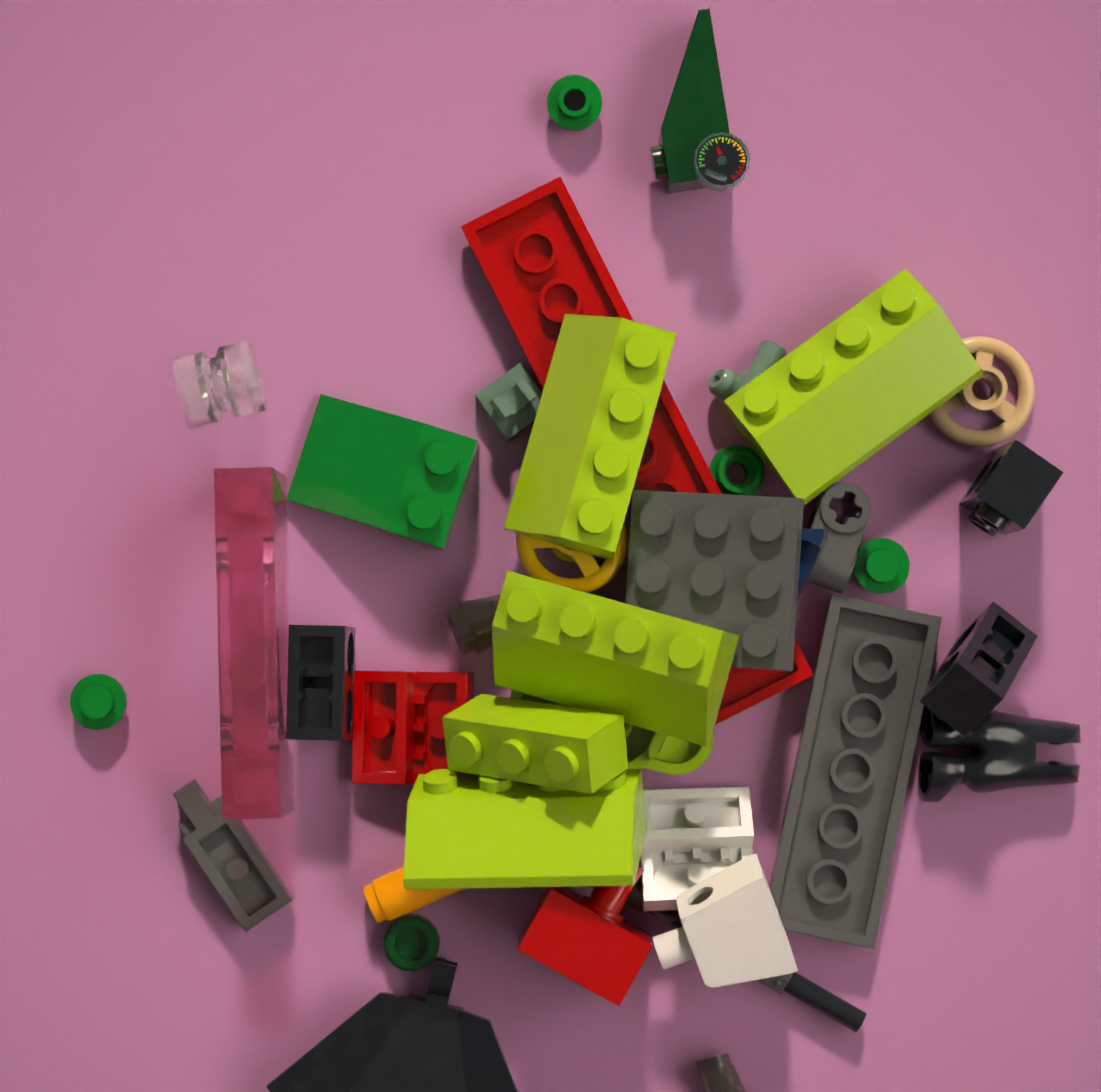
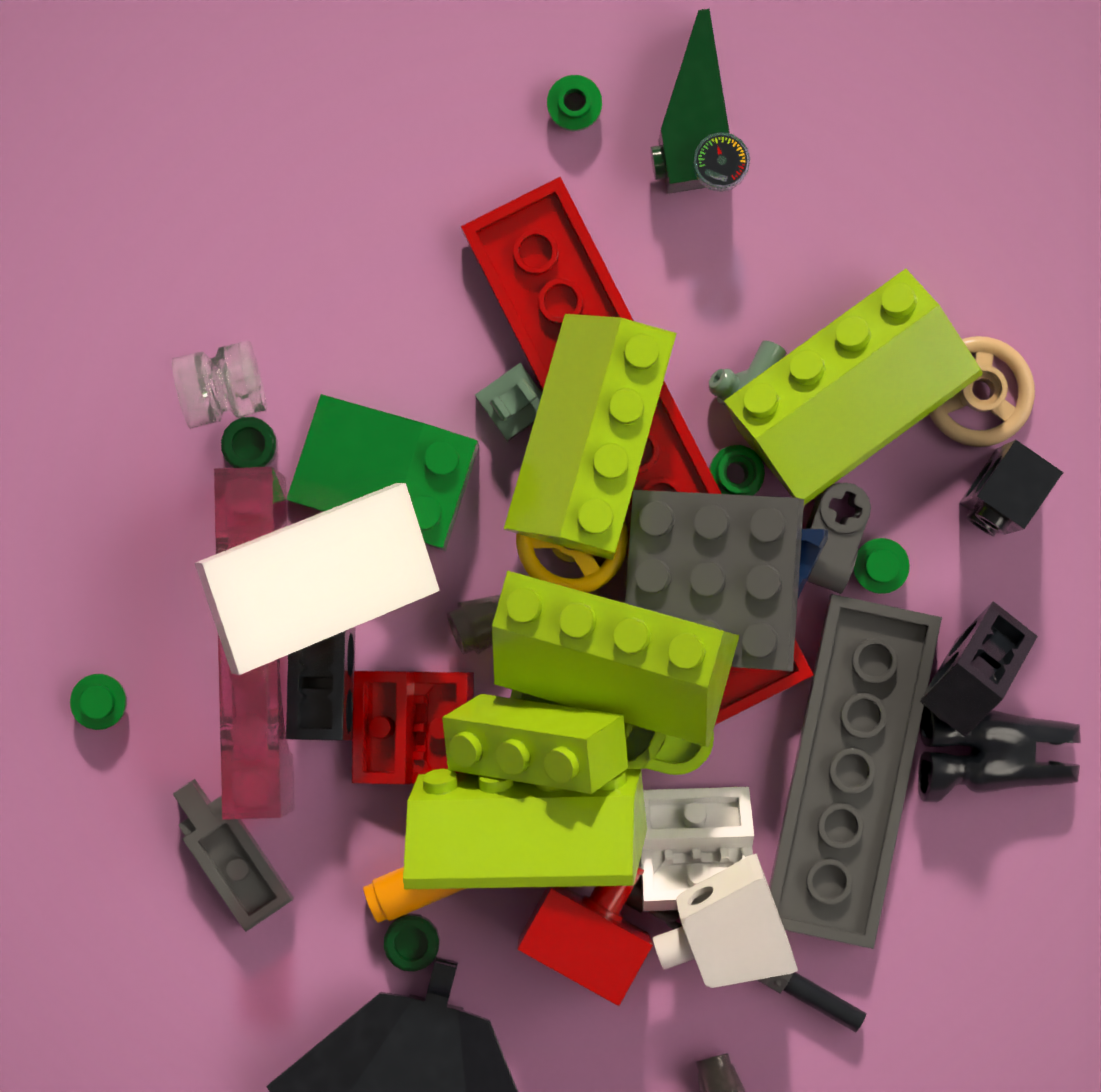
none -> white tile [195,483,440,675]
none -> dark green tile [221,417,278,473]

